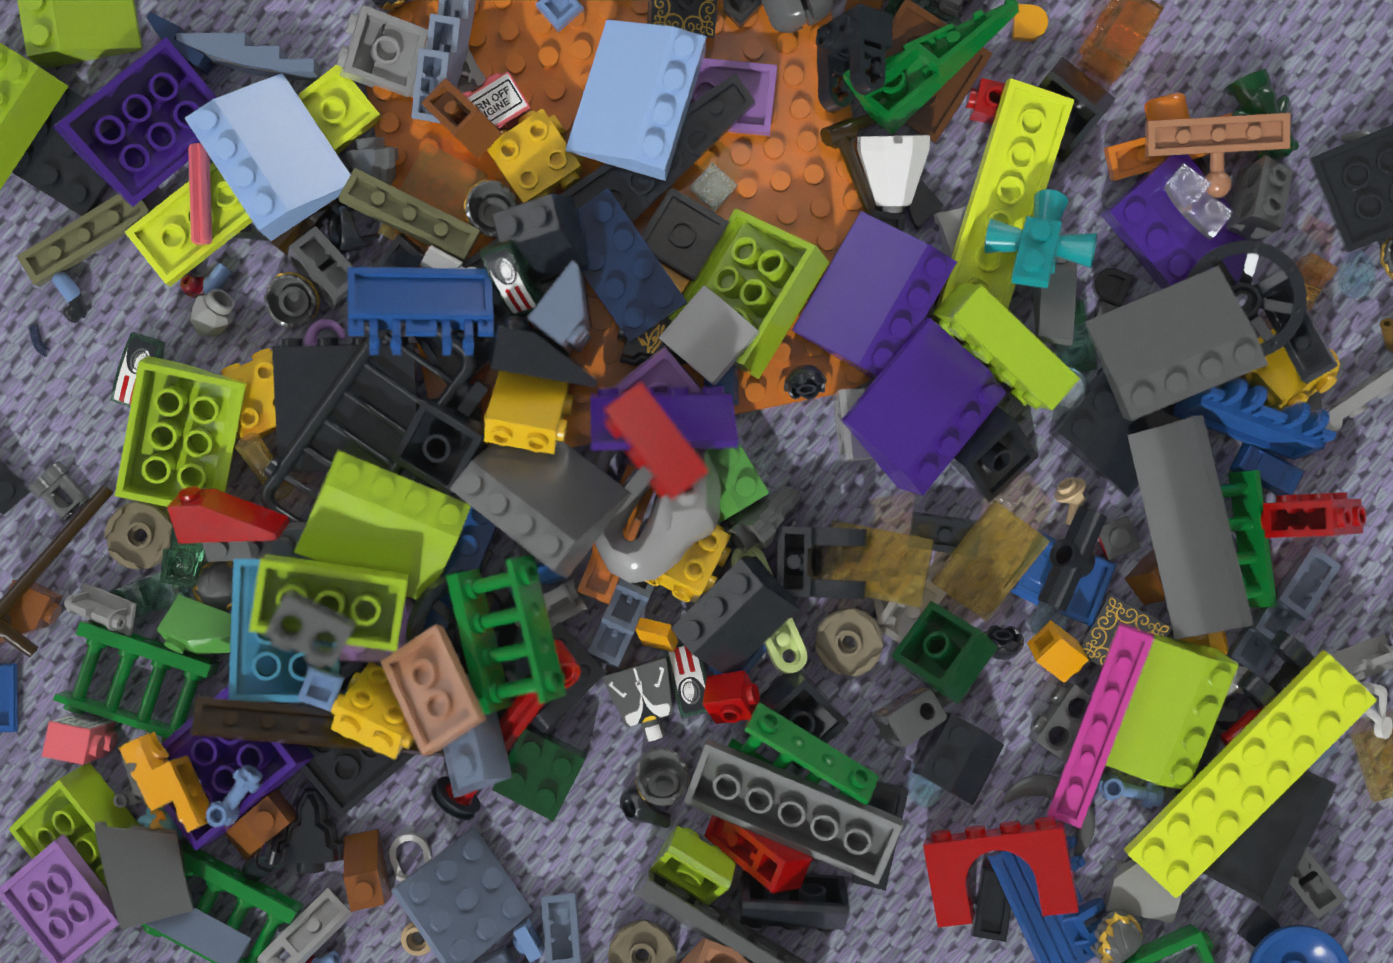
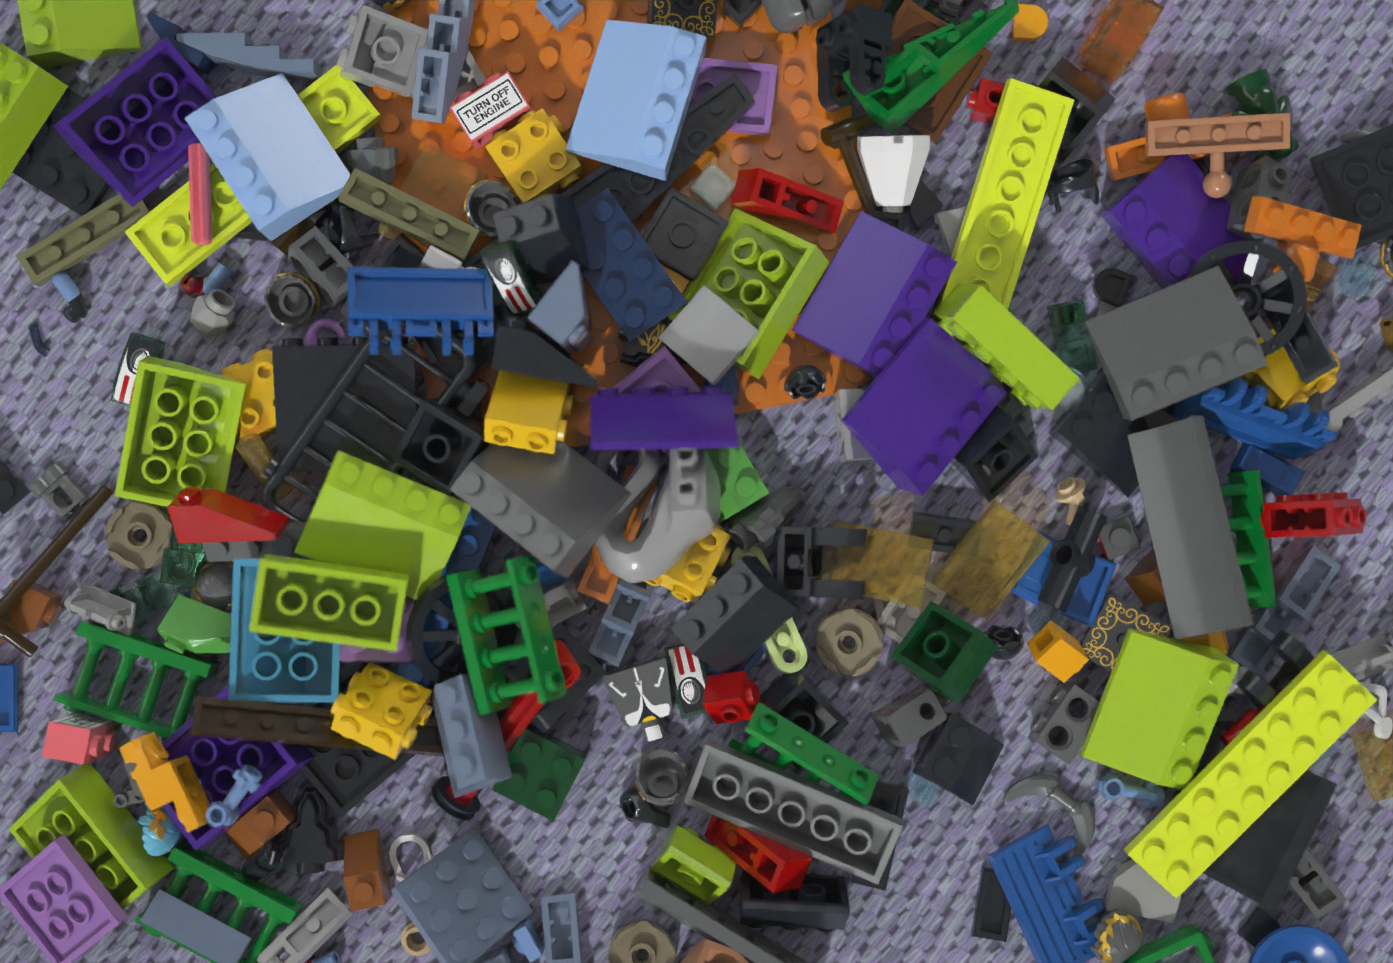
dark grey slope [95,821,193,929] -> none
dark grey brick [265,590,356,668] -> none
medium blue tile [297,665,345,711] -> none
nougat plate [380,624,486,756] -> none
dark orange slope [421,78,502,159] -> none
red brick [603,382,709,502] -> none
light orange tile [635,617,678,653] -> none
red arch [923,817,1079,928] -> none
teal brick [985,189,1098,288] -> none
dark grey slope [1032,257,1077,346] -> none
dark pink plate [1047,622,1154,828] -> none
clear slope [1164,163,1233,240] -> none
none -> red slope [730,167,844,234]
none -> black piece [1046,159,1099,213]
none -> orange plate [1244,196,1362,282]

